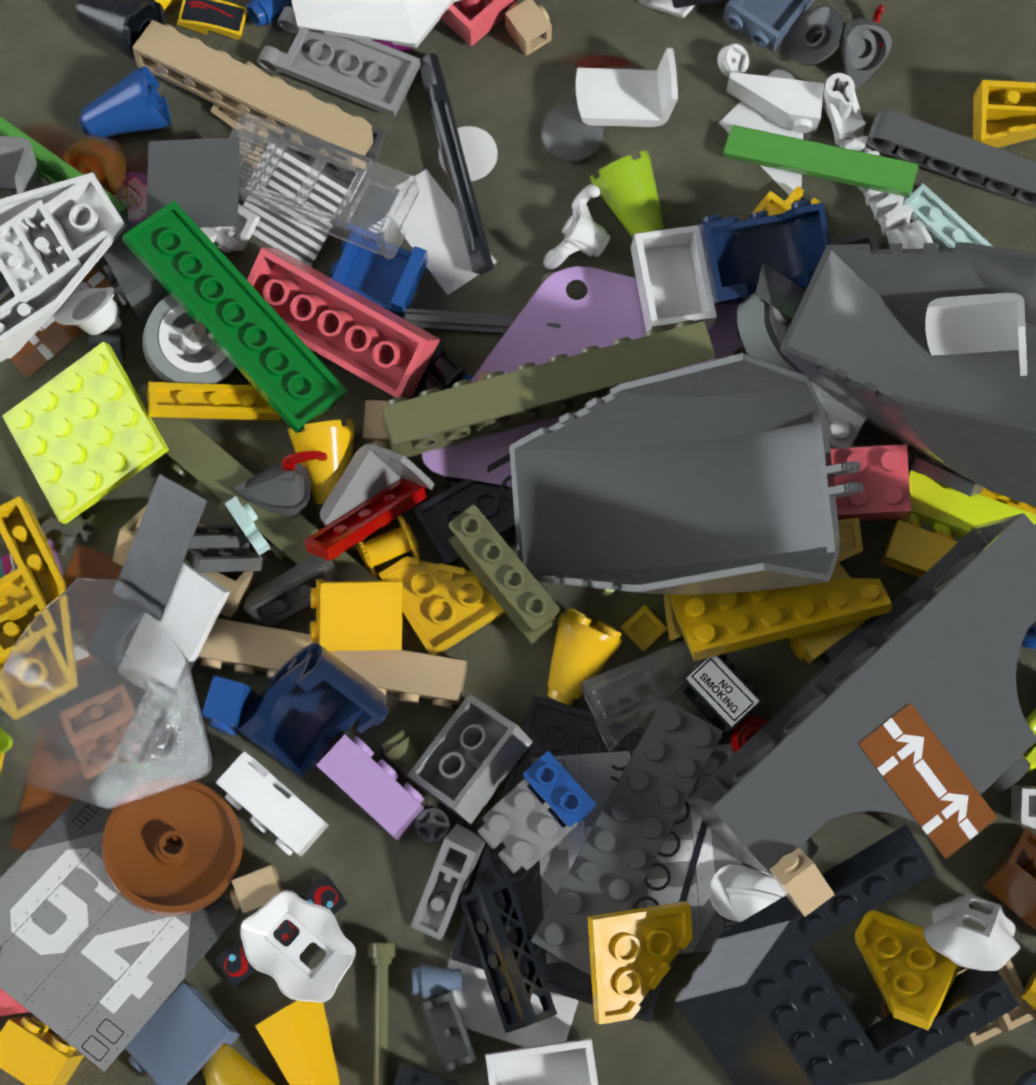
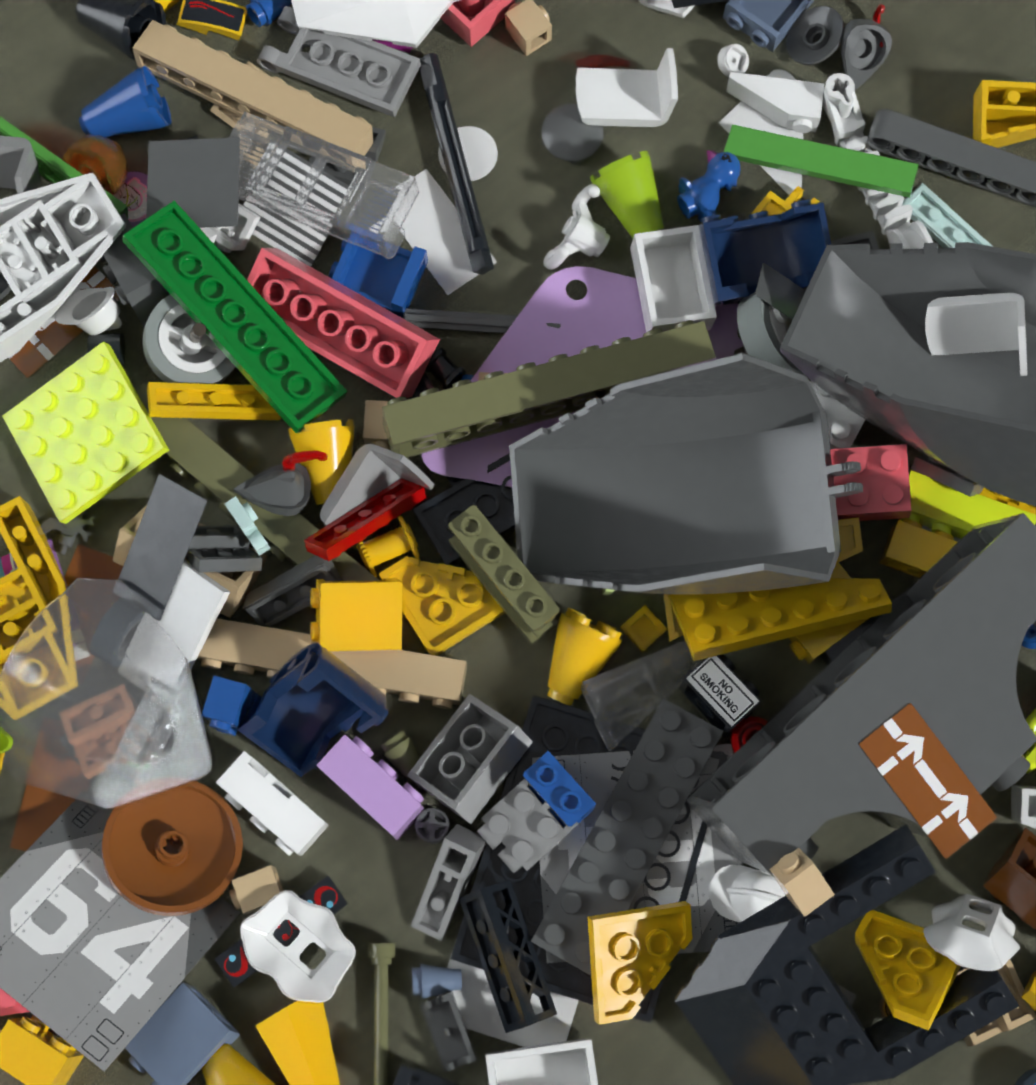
none -> blue animal [677,150,741,222]

